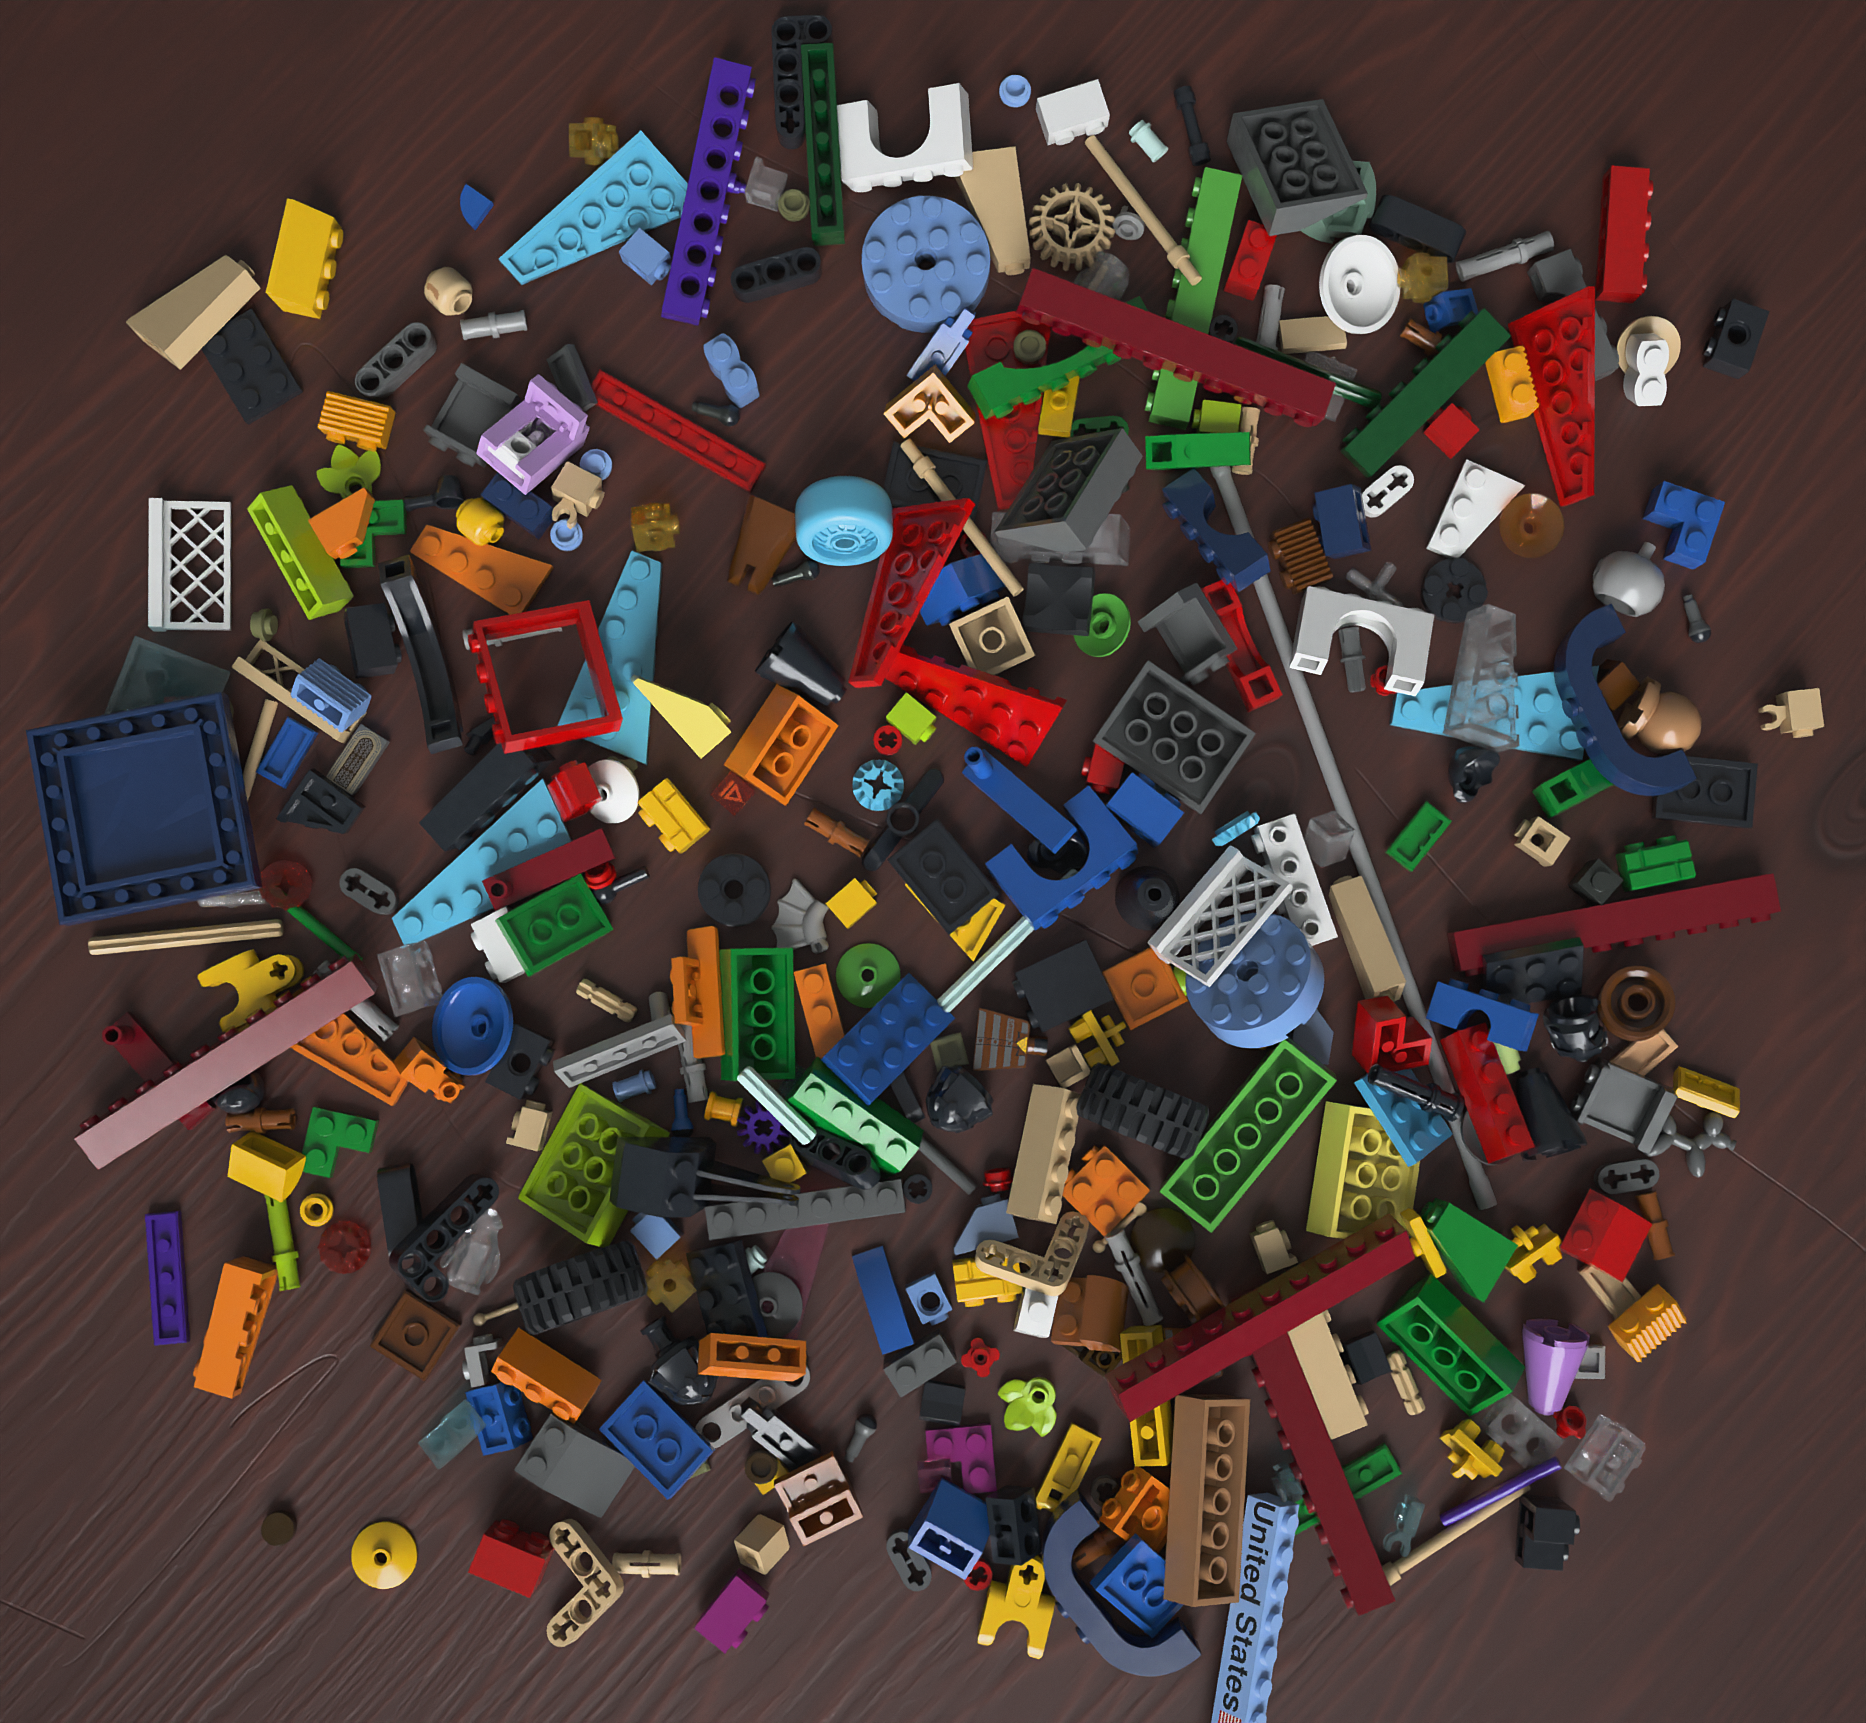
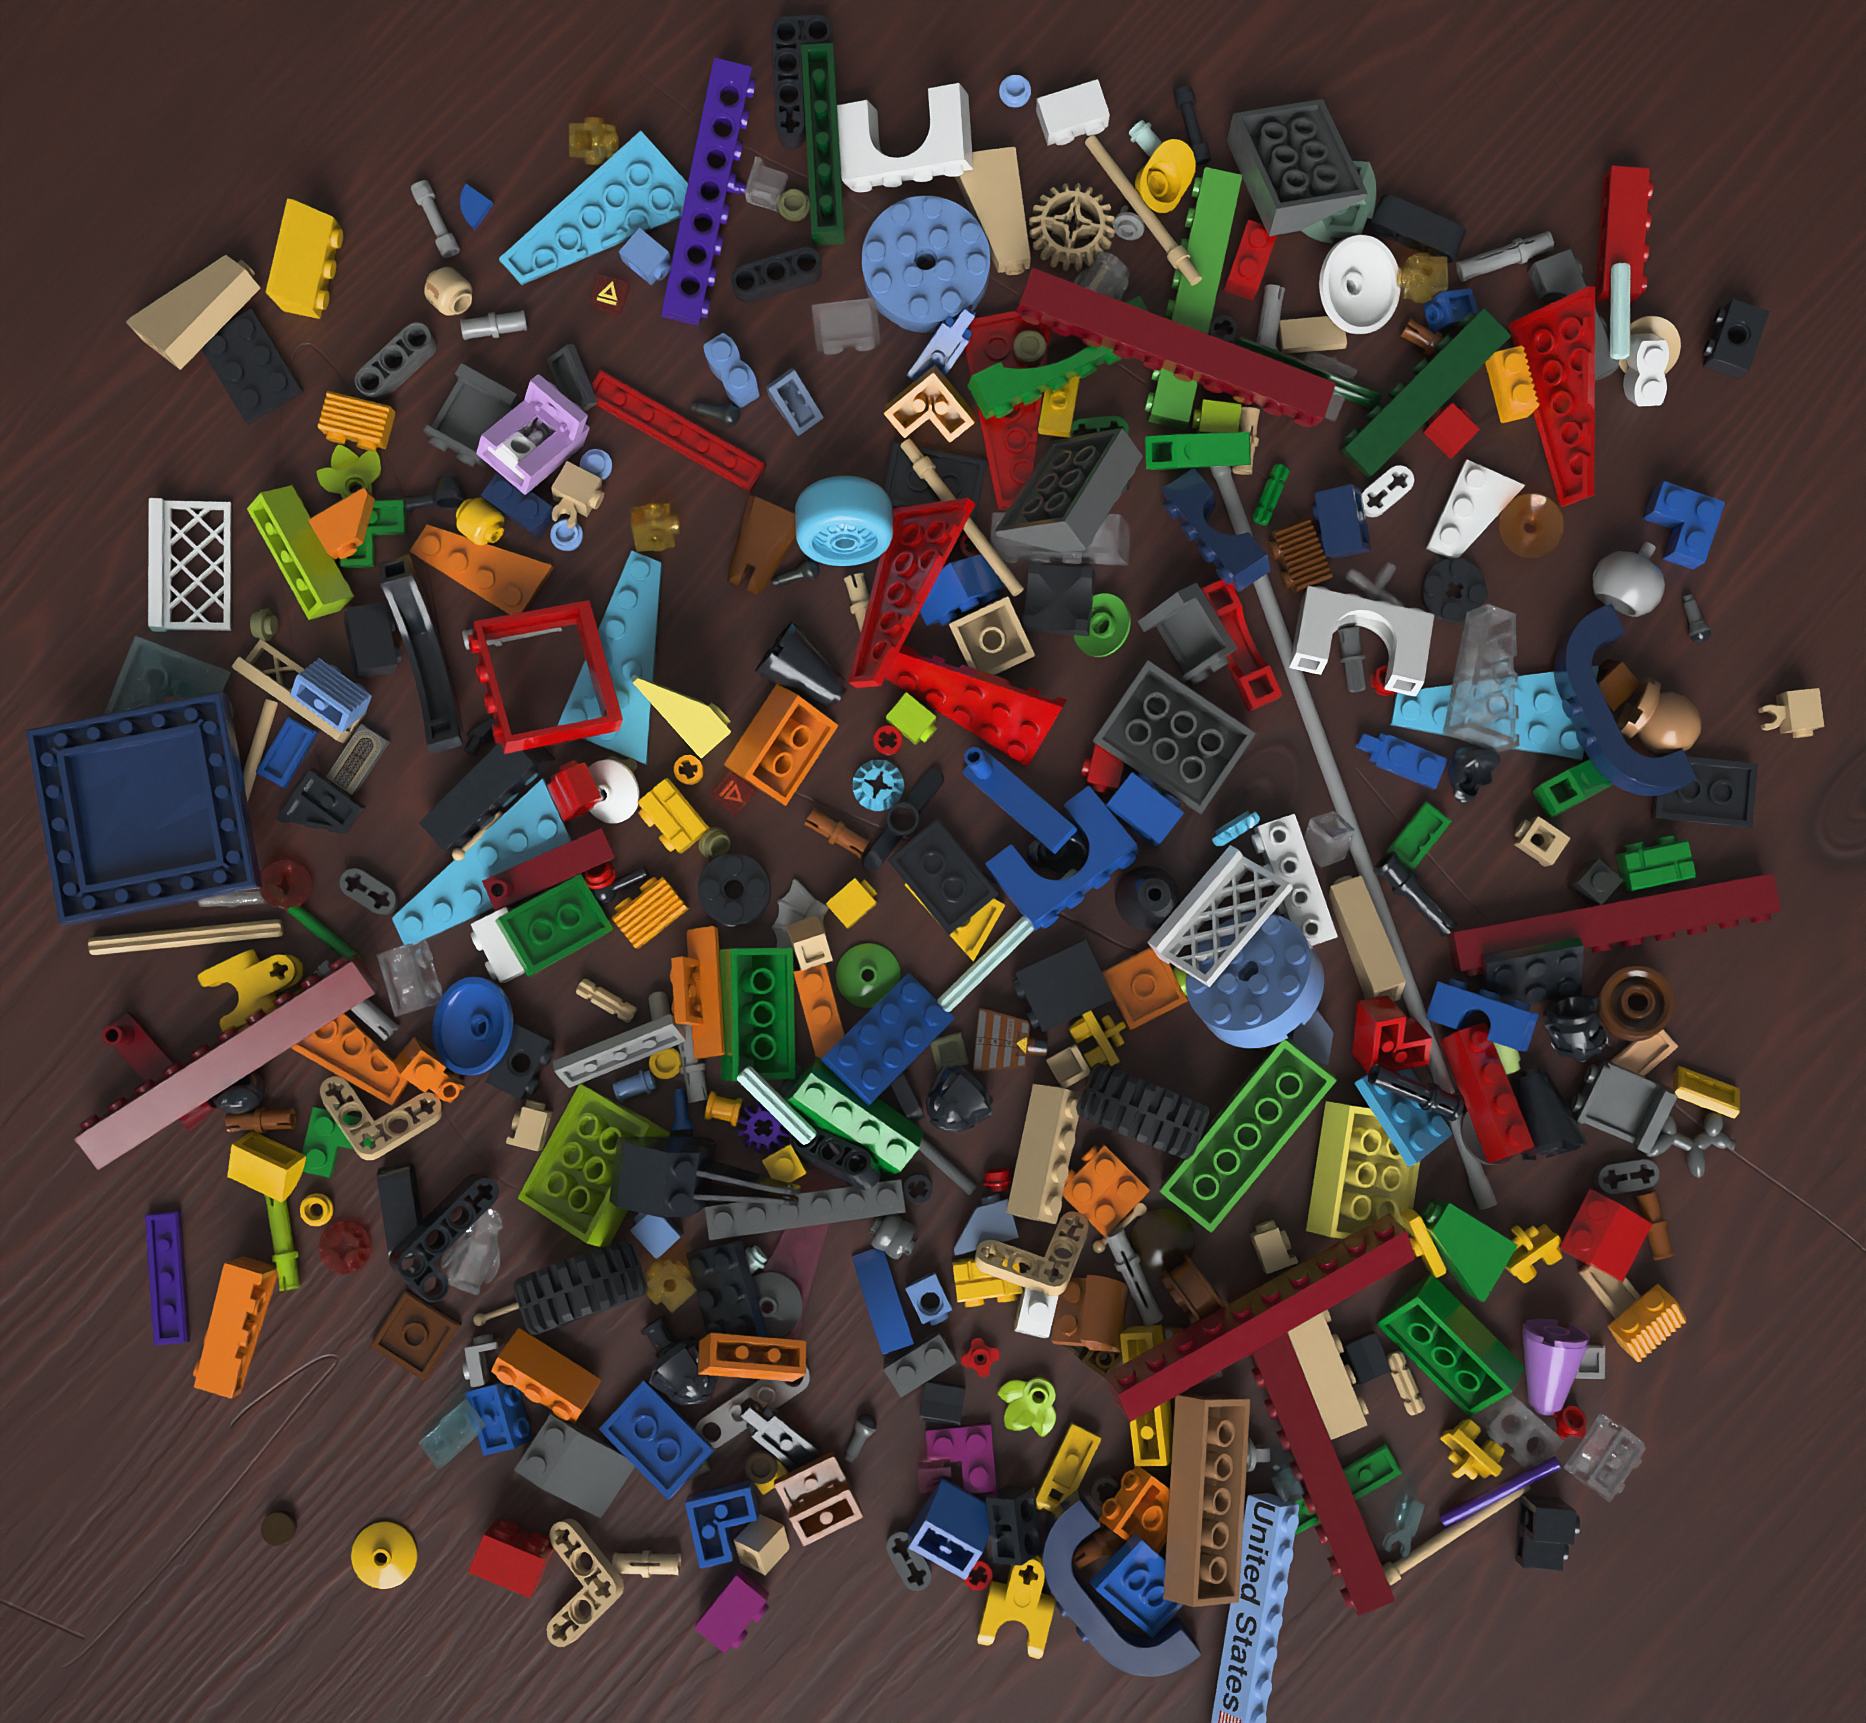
none -> tan beam [320,1076,442,1160]
none -> light grey bar [411,180,460,258]
none -> tan hinge [452,811,504,861]
none -> clear red tile [589,274,630,316]
none -> light orange brick [612,877,689,949]
none -> yellow tile [649,1047,682,1079]
none -> light orange bush [674,755,704,785]
none -> blue brick [685,1480,760,1569]
none -> olive plate [699,827,731,859]
none -> sand blue slope [766,368,824,436]
none -> tan panel [786,916,833,971]
none -> clear piece [812,298,881,354]
none -> tan pin [844,573,870,633]
none -> dark grey piece [869,1214,919,1260]
none -> yellow piece [1135,139,1196,213]
none -> light grey plate [1246,1438,1270,1472]
none -> green axle [1252,463,1290,526]
none -> blue hinge [1356,733,1448,790]
none -> black pin [1373,851,1457,937]
none -> light aqua axle [1610,263,1631,359]

